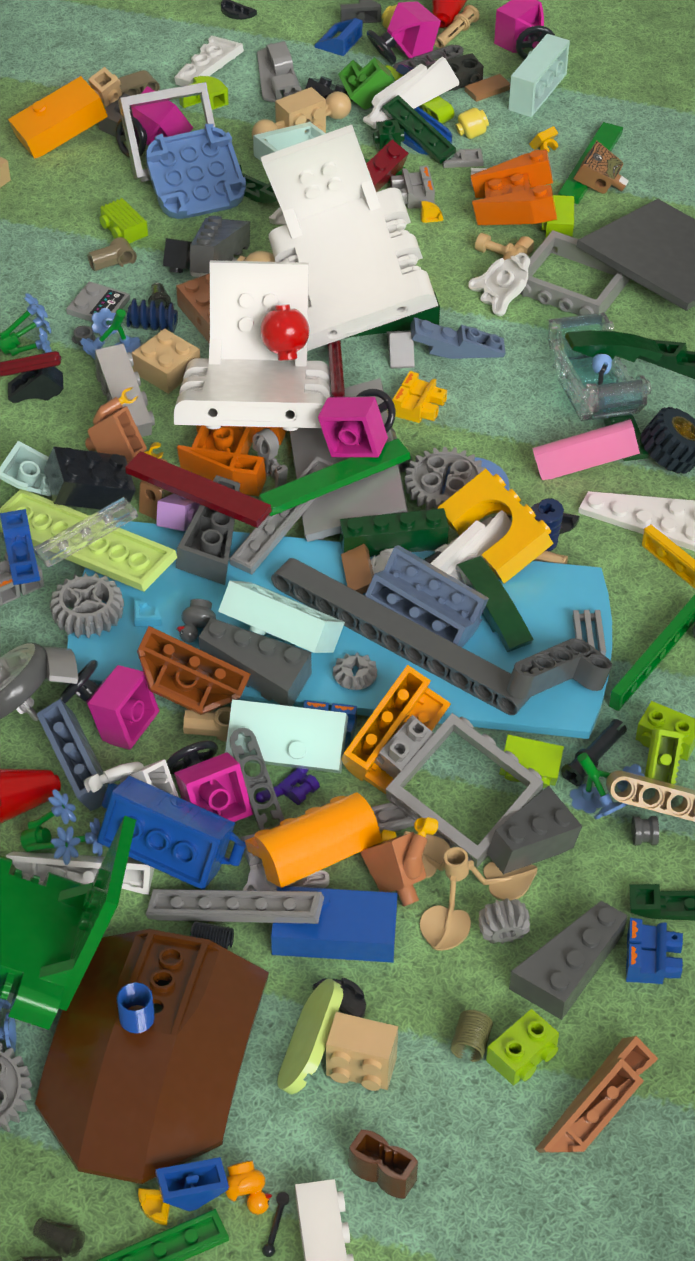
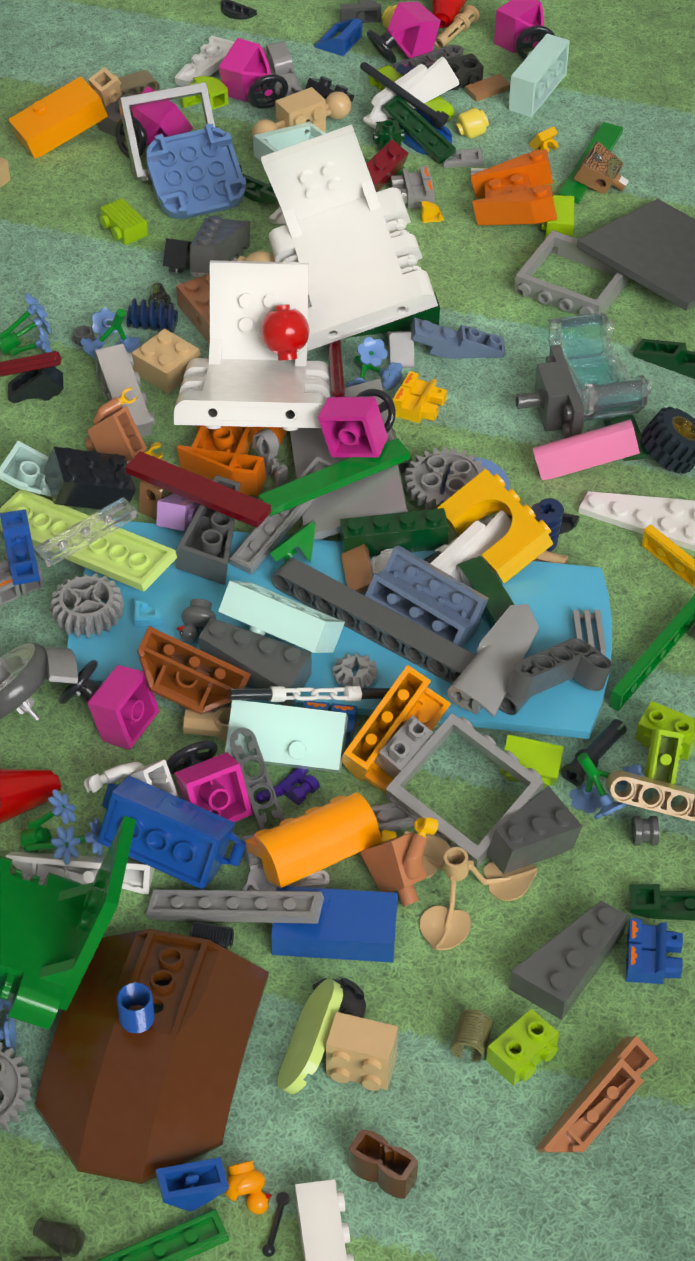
sand blue brick [37,699,109,811] -> none
light grey plate [66,281,130,322] -> none
dark tan piece [87,237,137,271] -> none
yellow tile [138,1188,170,1226] -> none
bright green brick [338,57,396,110] -> none
white tile [469,253,530,316] -> none
tan bar [475,233,534,260] -> none
light grey gear [479,898,530,944] -> none
dark green slope [565,330,663,362] -> none
light blue hinge [592,354,612,405] -> none
none -> dark pink piece [218,38,288,109]
none -> piece [228,686,390,702]
none -> green slope [270,519,316,563]
none -> medium blue plant [345,337,402,390]
none -> black piece [360,62,450,130]
none -> light grey panel [447,604,539,717]
none -> dark grey brick [515,345,584,439]

